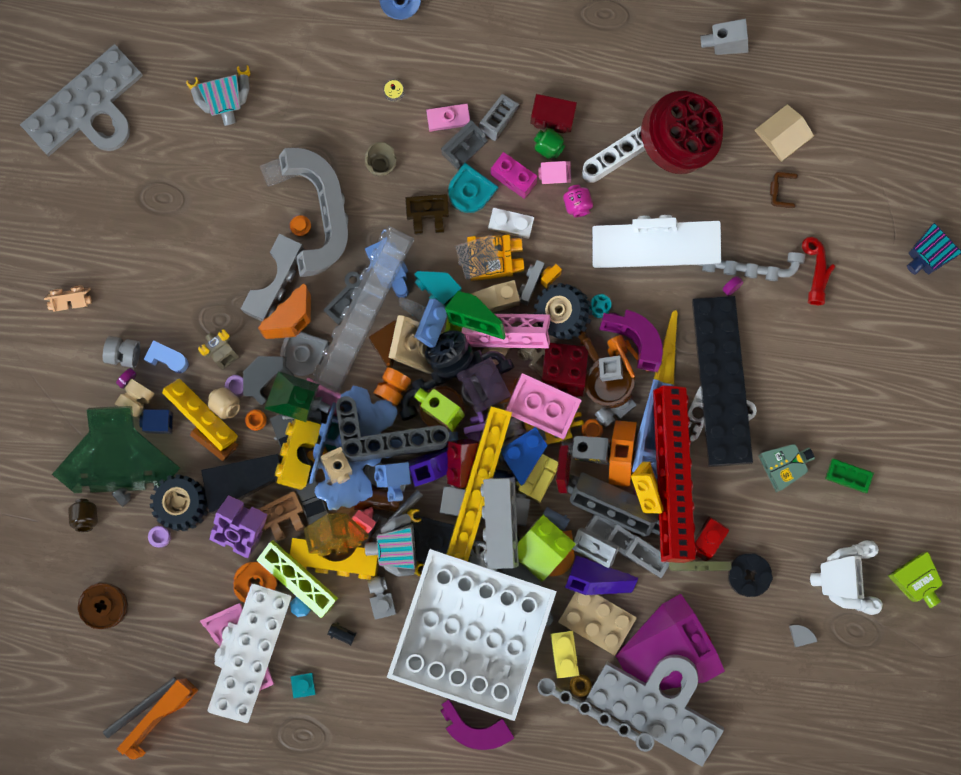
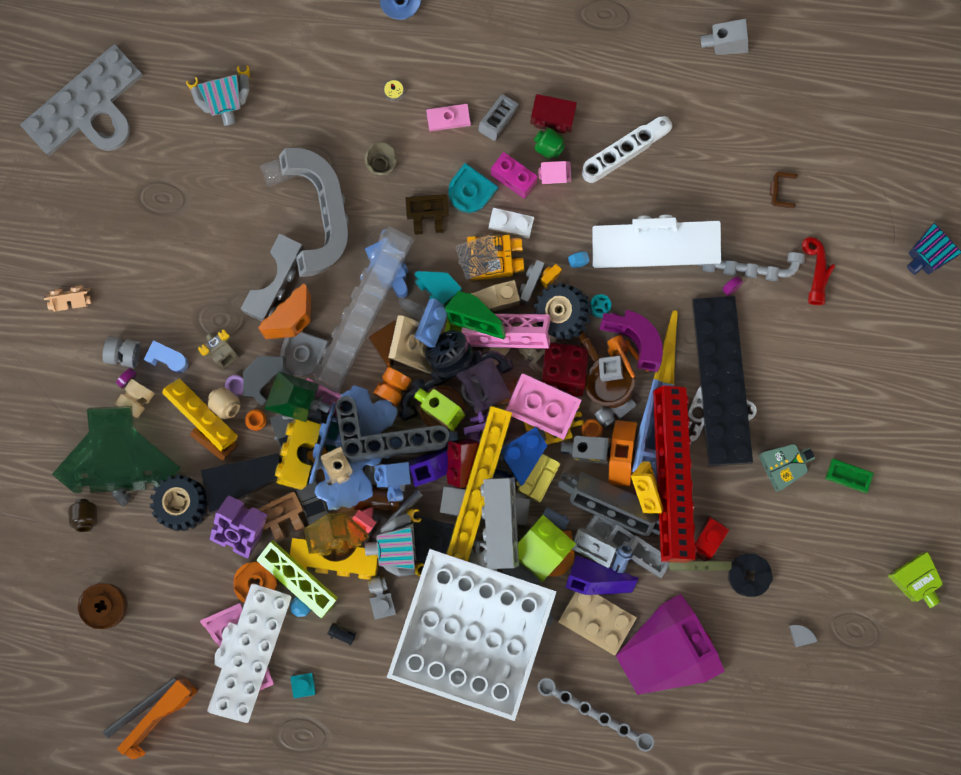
dark blue brick [139,409,173,434] -> none
lavender tile [148,526,171,548] -> none
orange plate [290,215,311,237] -> none
dark grey hinge [323,272,369,325] -> none
magenta arch [440,699,514,750] -> none
dark grey hinge [441,120,488,170] -> none
light grey wheel [505,418,526,439] -> none
light yellow brick [550,631,579,678] -> none
dark red tile [556,445,571,493] -> none
dark pink head [563,185,593,218] -> none
pearl gold plate [569,674,592,697] -> none
light grey plate [585,655,724,766] -> none
dark red wheel [641,91,723,174] -> none
tan slope [755,104,814,162] -> none
white torso [810,540,883,615] -> none
none -> dark azure tile [568,251,589,268]
none -> sand blue pin [612,545,633,573]

